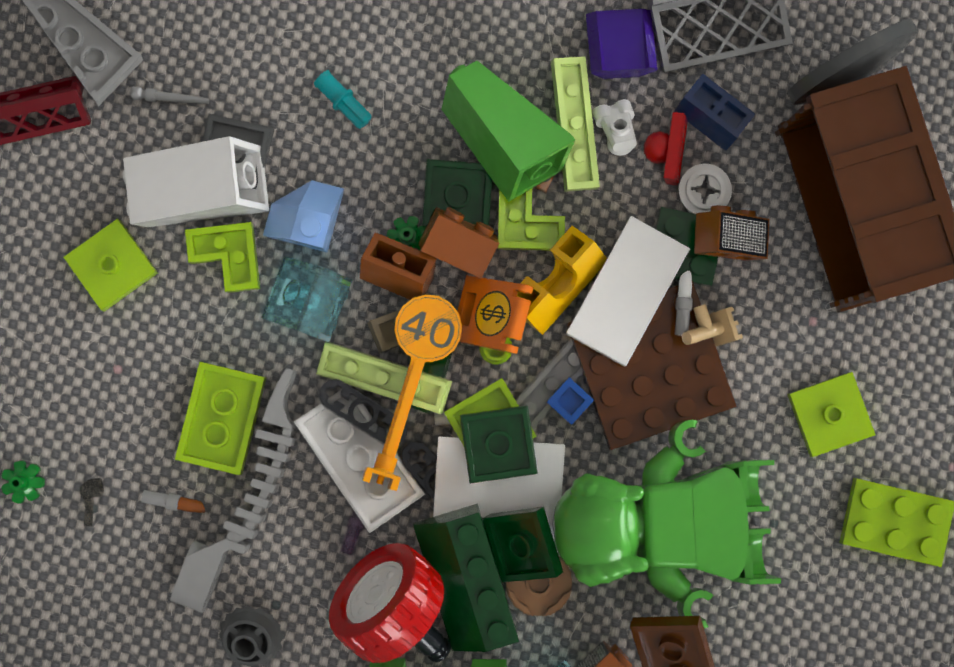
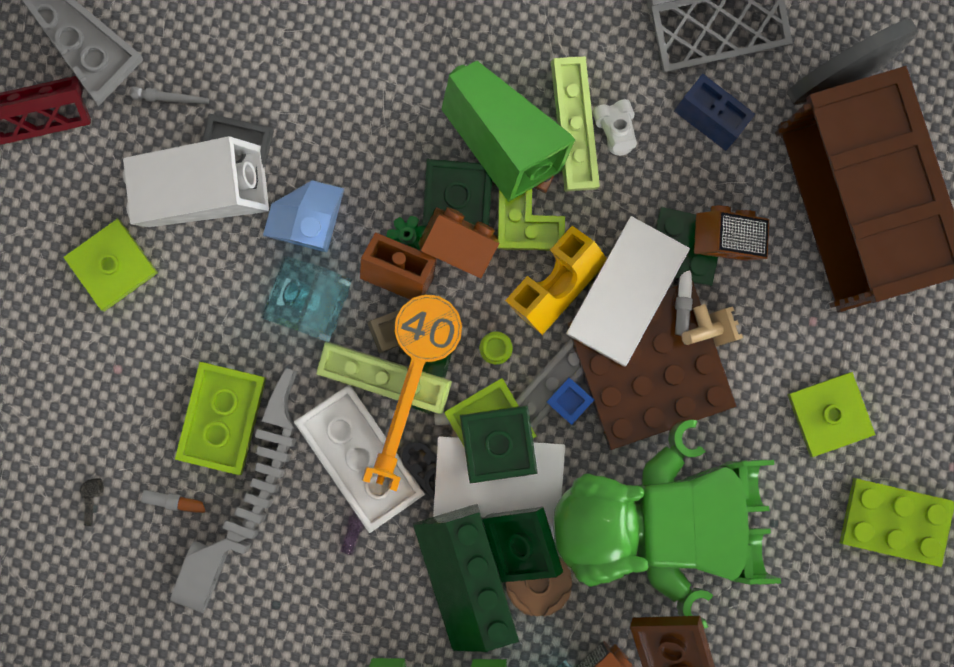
green plant [1,460,45,504] -> none
lime plate [185,222,260,293] -> none
dark grey piece [219,605,284,666] -> none
teal axle [314,70,372,129] -> none
black beam [319,380,407,445] -> none
red wheel [329,543,451,663] -> none
orange container [457,275,534,354] -> none
dark purple slope [586,9,658,79] -> none
red tile [643,112,688,186] -> none
white gear [678,164,732,214] -> none

